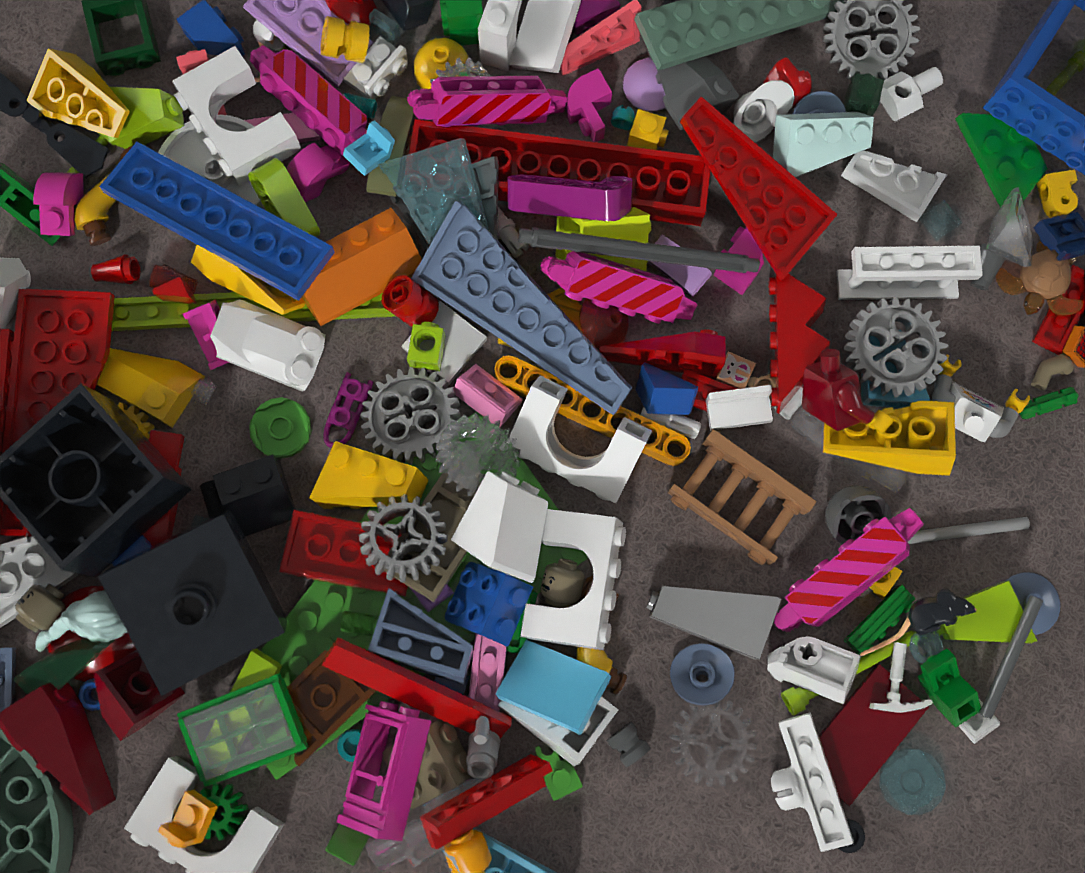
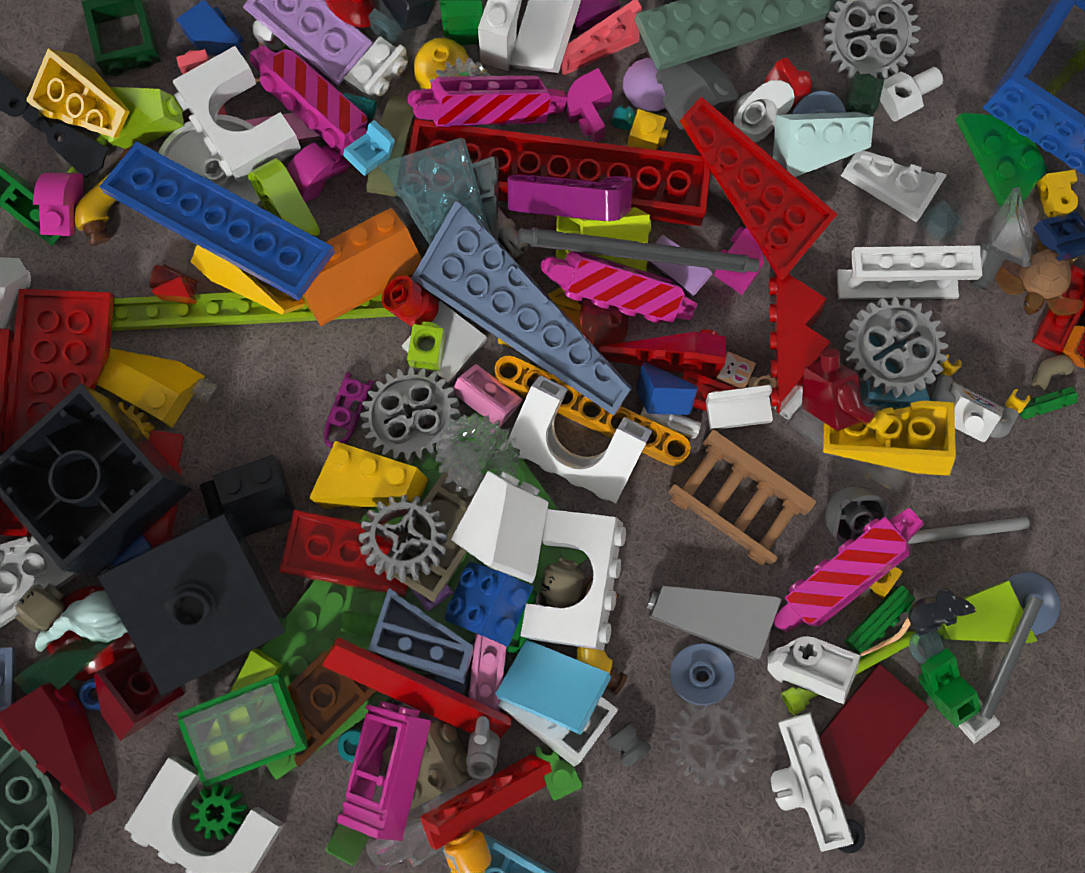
red cone [91,254,141,284] -> none
light orange bracket [158,790,218,848] -> none
dark pink hinge [183,299,229,370] -> none
white slope [210,299,325,391] -> none
bright green tile [249,397,312,459] -> none
yellow wheel [320,16,369,63] -> none
white piece [869,642,933,713] -> none
clear light blue tile [879,749,946,815] -> none

